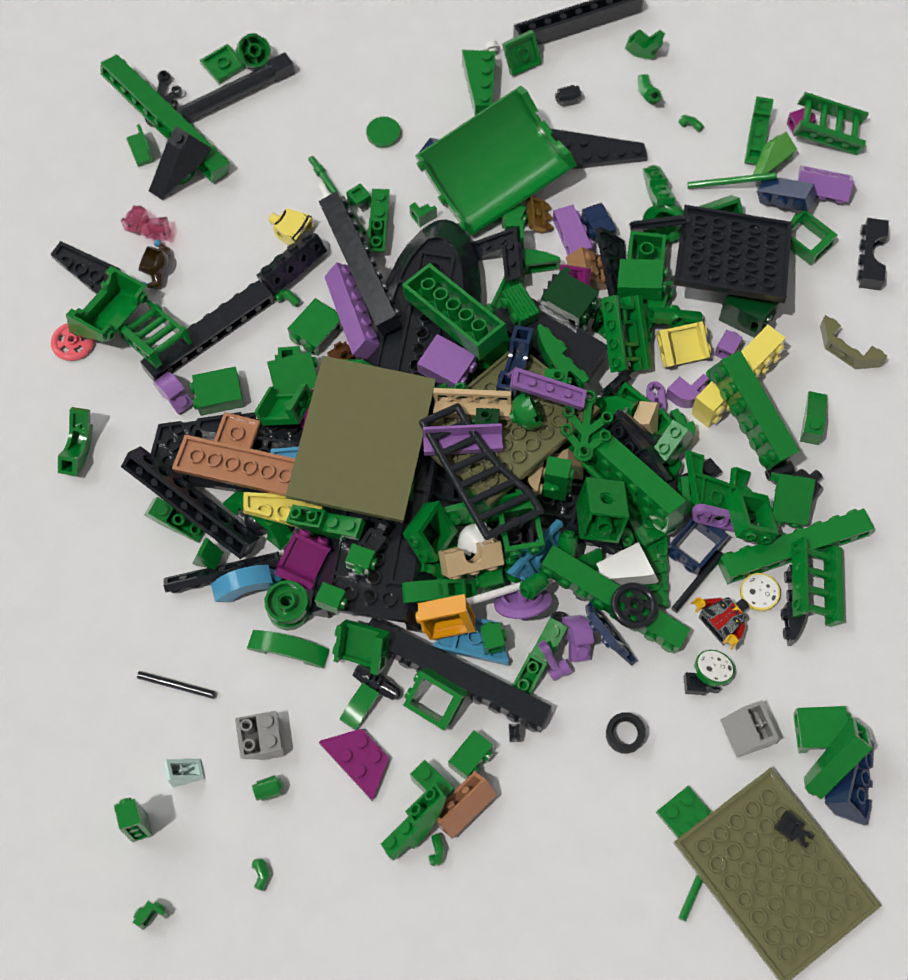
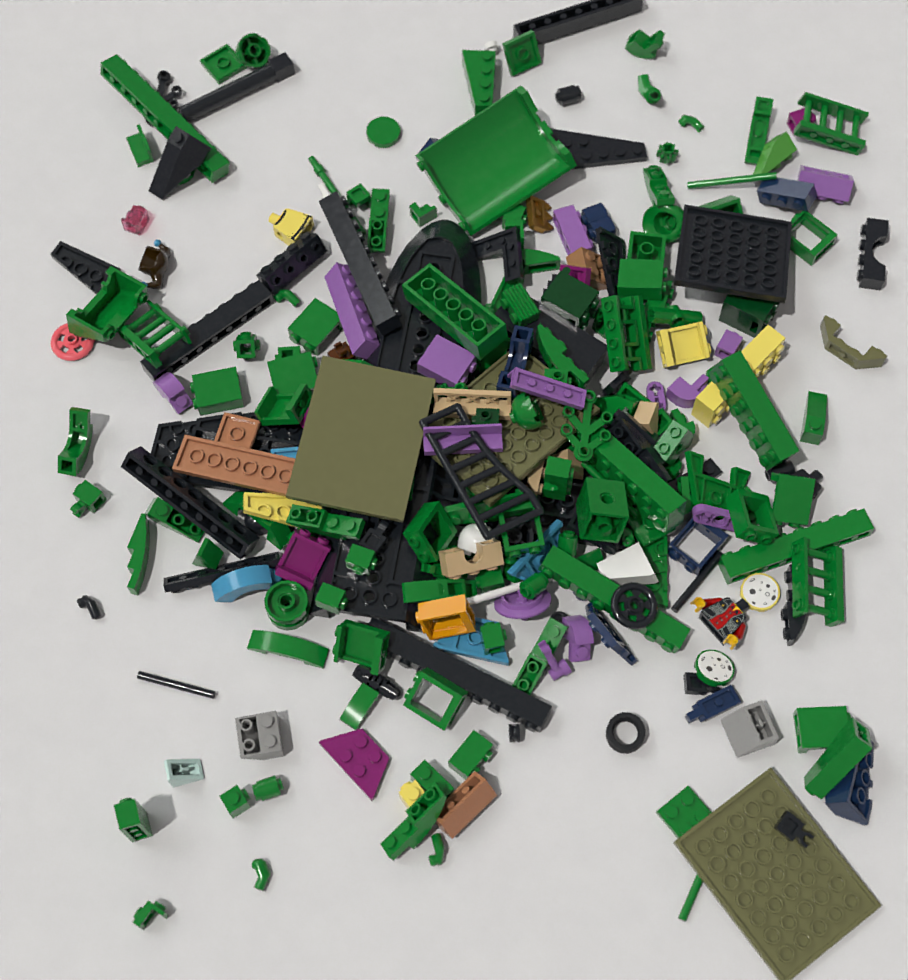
clear pink brick [142,217,171,240] -> none
black axle [629,214,690,231] -> none
none -> green brick [70,480,107,518]
none -> black arm [77,595,102,620]
none -> green slope [127,513,150,596]
none -> green brick [219,785,251,819]
none -> green brick [233,332,260,360]
none -> light yellow brick [399,780,424,809]
none -> green gear [656,142,679,165]
none -> dark blue hinge [685,685,742,724]

